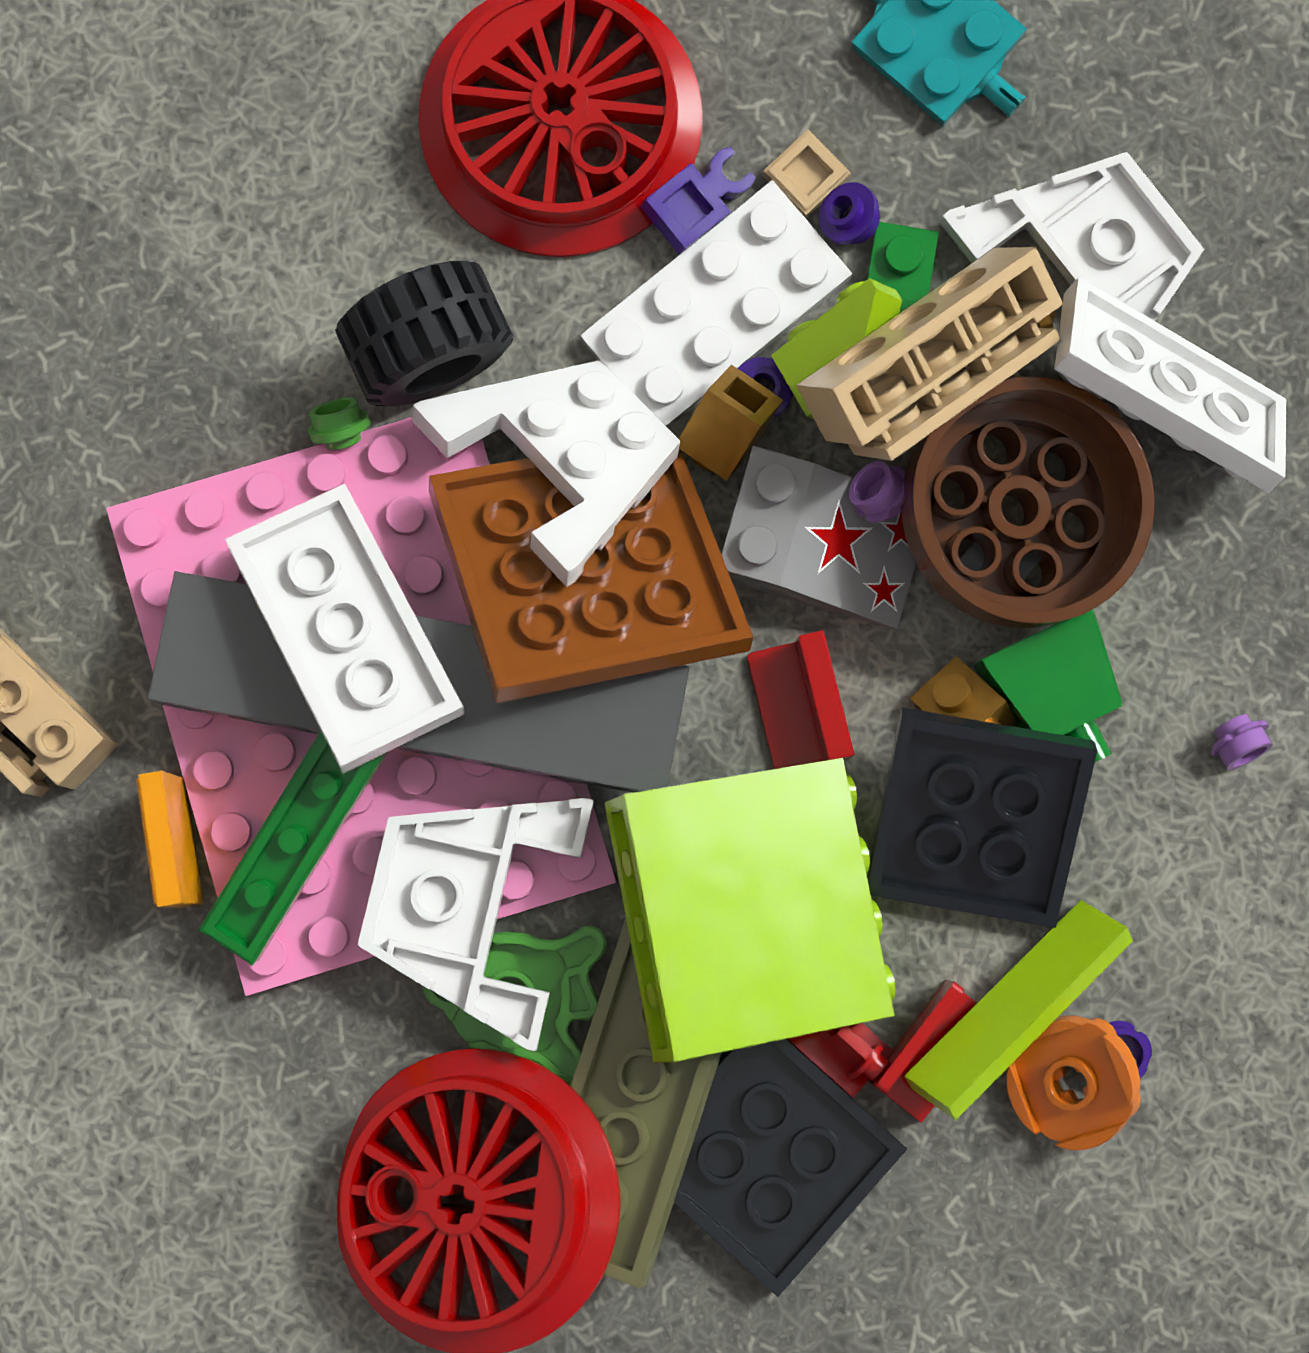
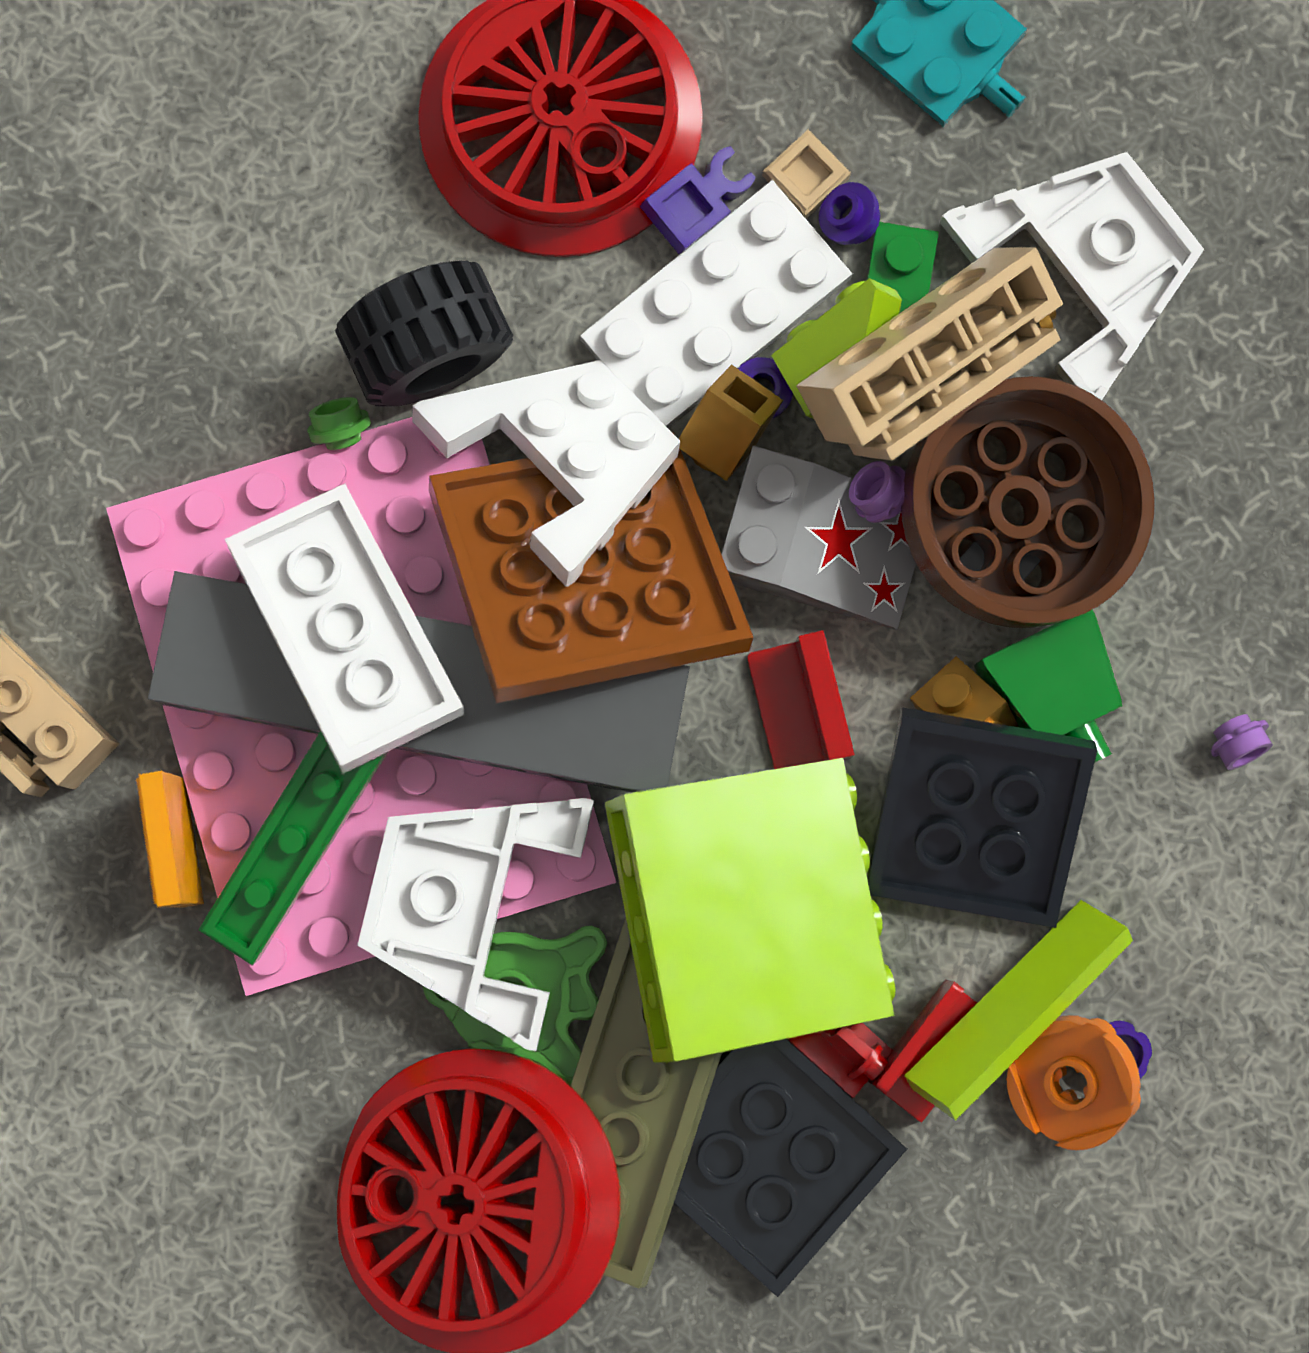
white plate [1054,276,1286,493] -> none

